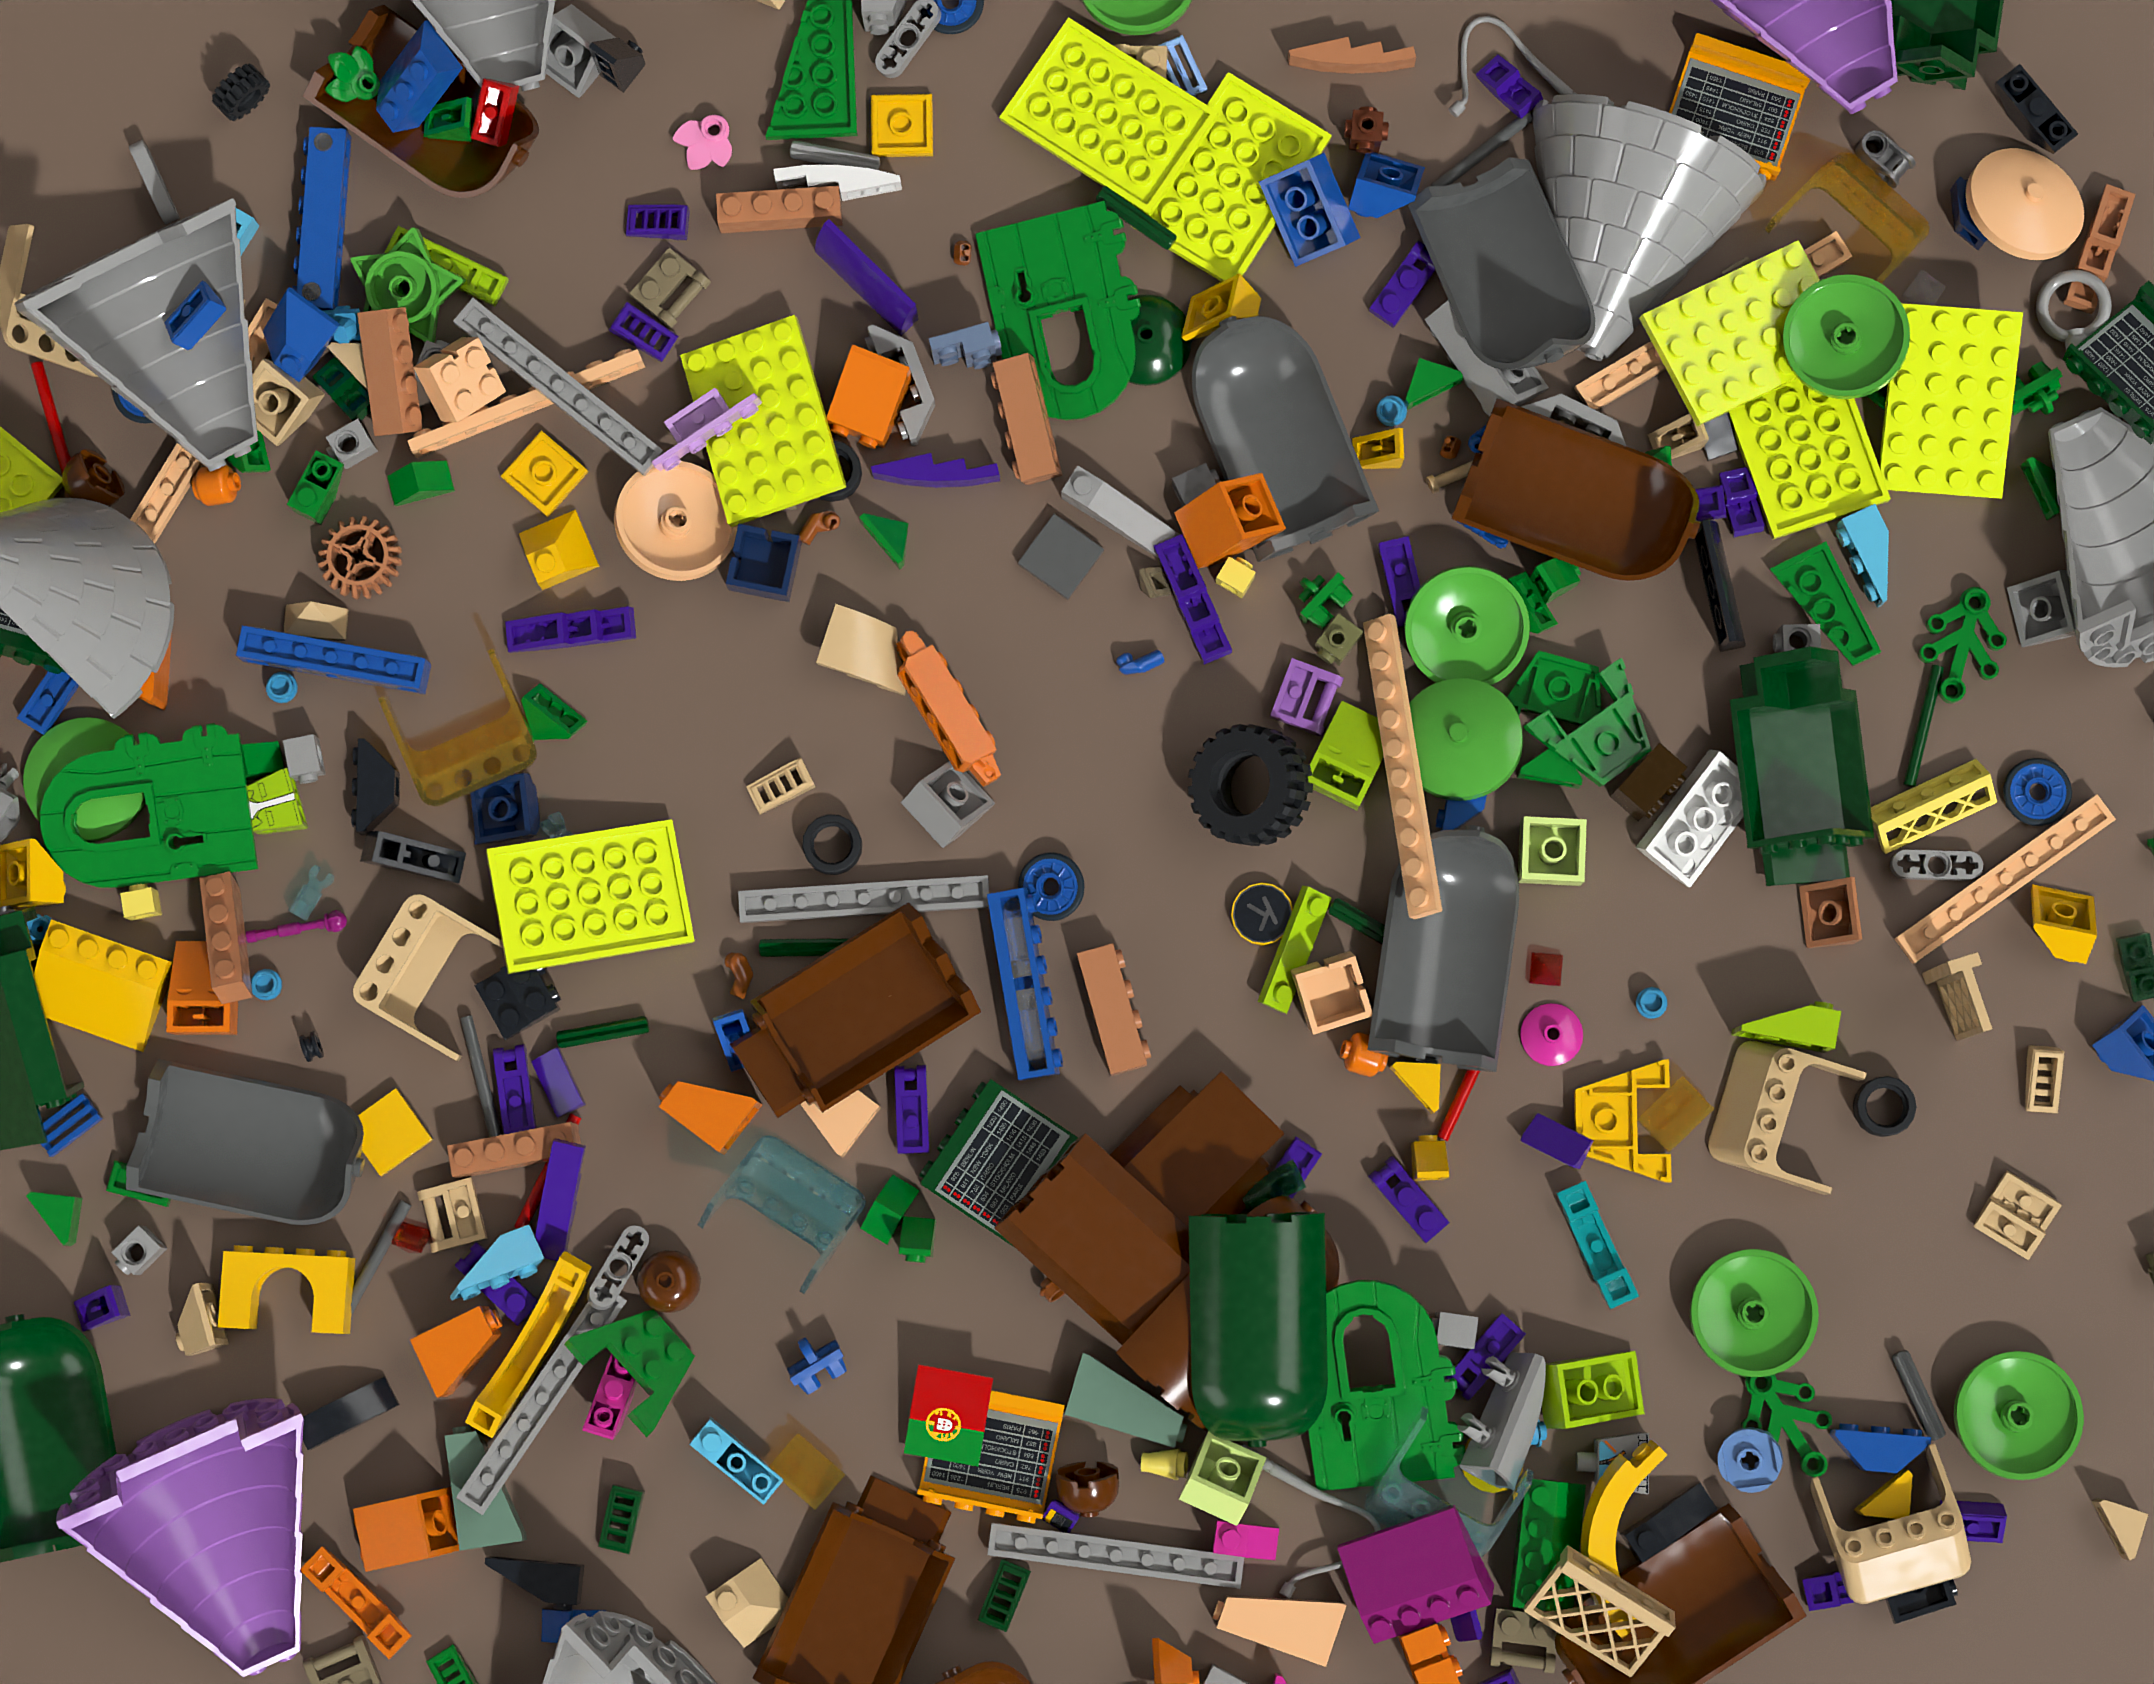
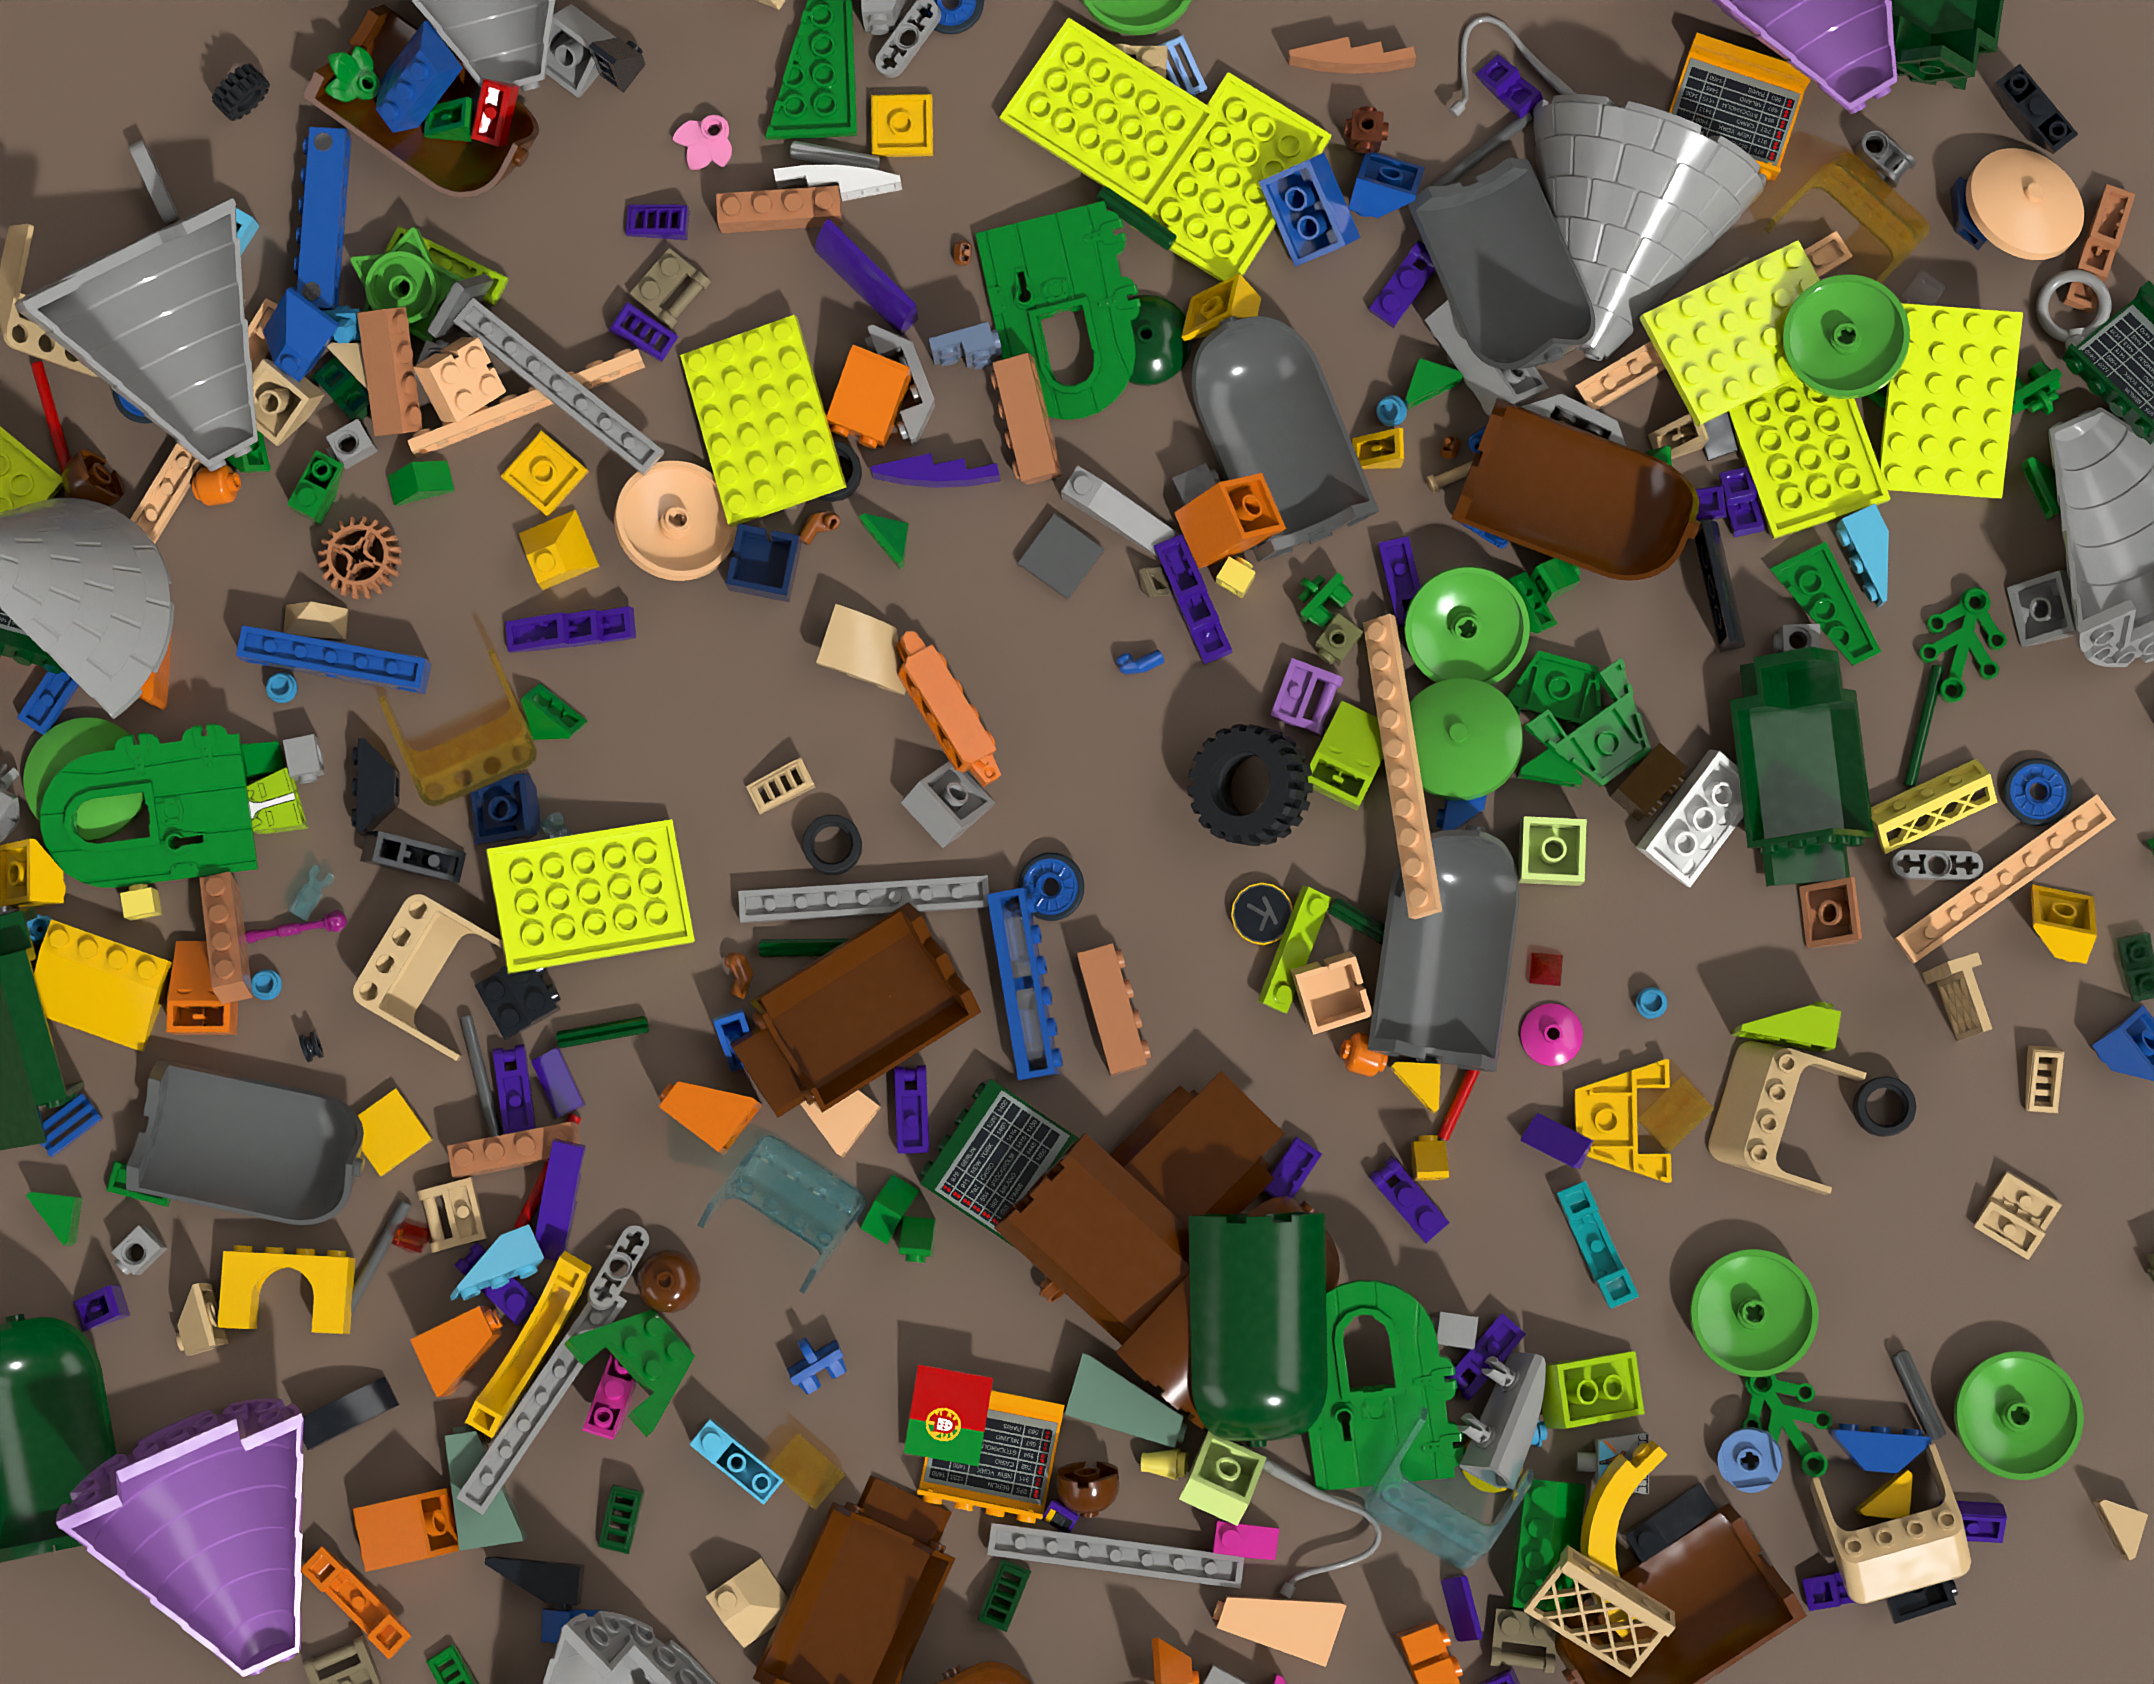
blue slope [164,280,226,350] -> none
lavender bracket [652,388,763,471] -> none
clear green slope [1242,1159,1306,1212] -> none
magenta slope [1337,1505,1494,1644] -> none
none -> dark grey tile [427,274,494,338]

